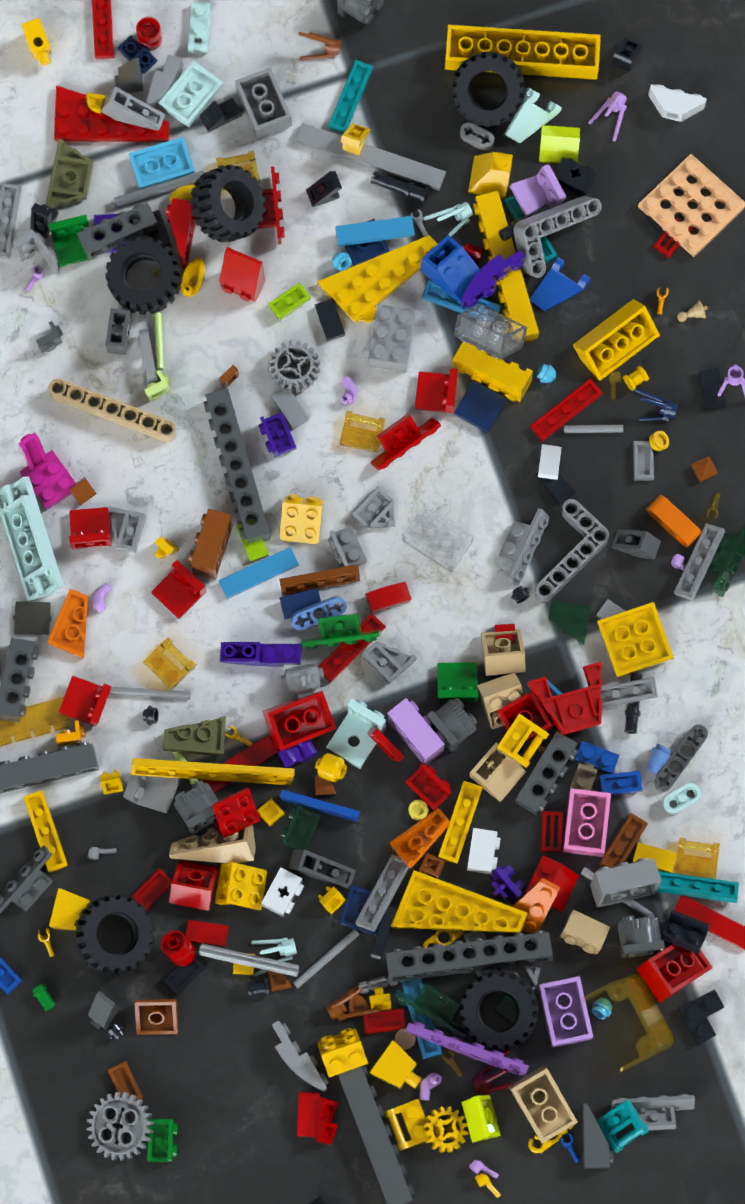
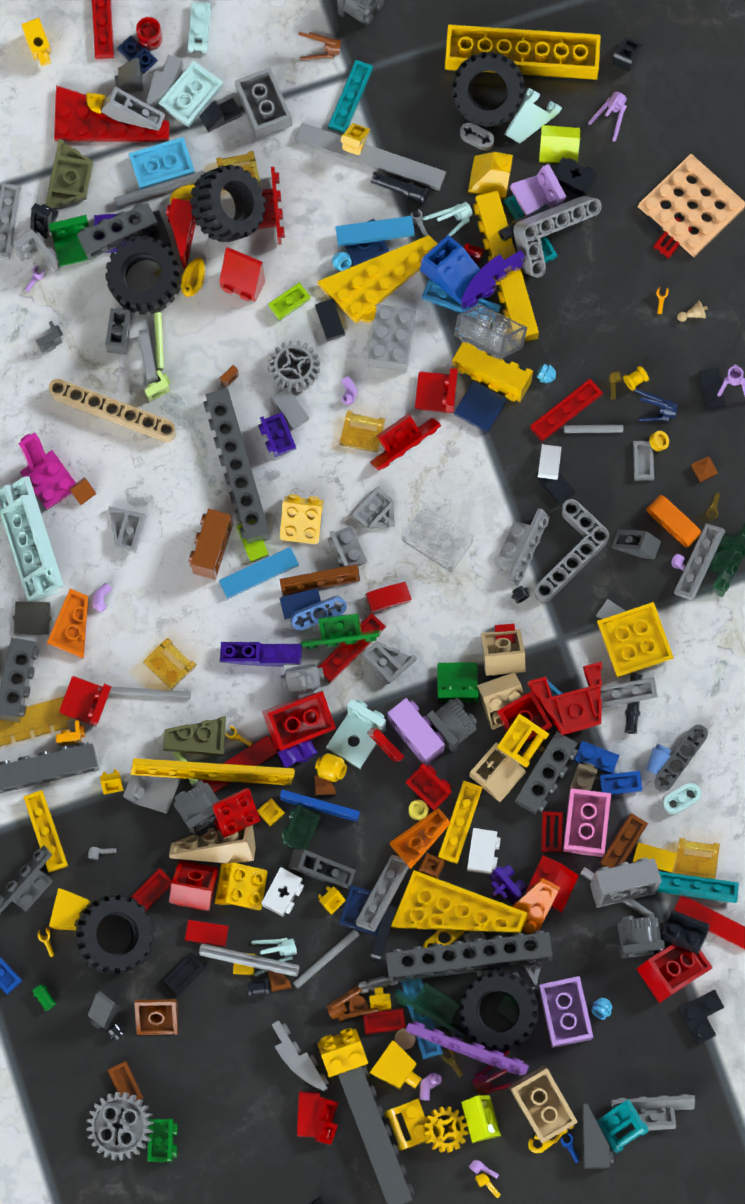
red bracket [69,507,112,549] -> none
black plate [143,705,159,725] -> none
red bracket [151,560,207,619] -> none
yellow tile [154,537,179,559] -> none
red wheel [161,930,196,967] -> none
black slope [306,171,342,207] -> none
blue flag [529,257,590,312] -> none
clear green wing [548,599,591,645] -> none
tan brick [560,910,610,955] -> none
yellow slope [573,299,660,381] -> none
clear yellow windscreen [585,974,674,1073] -> none
white slope [648,84,707,122] -> none

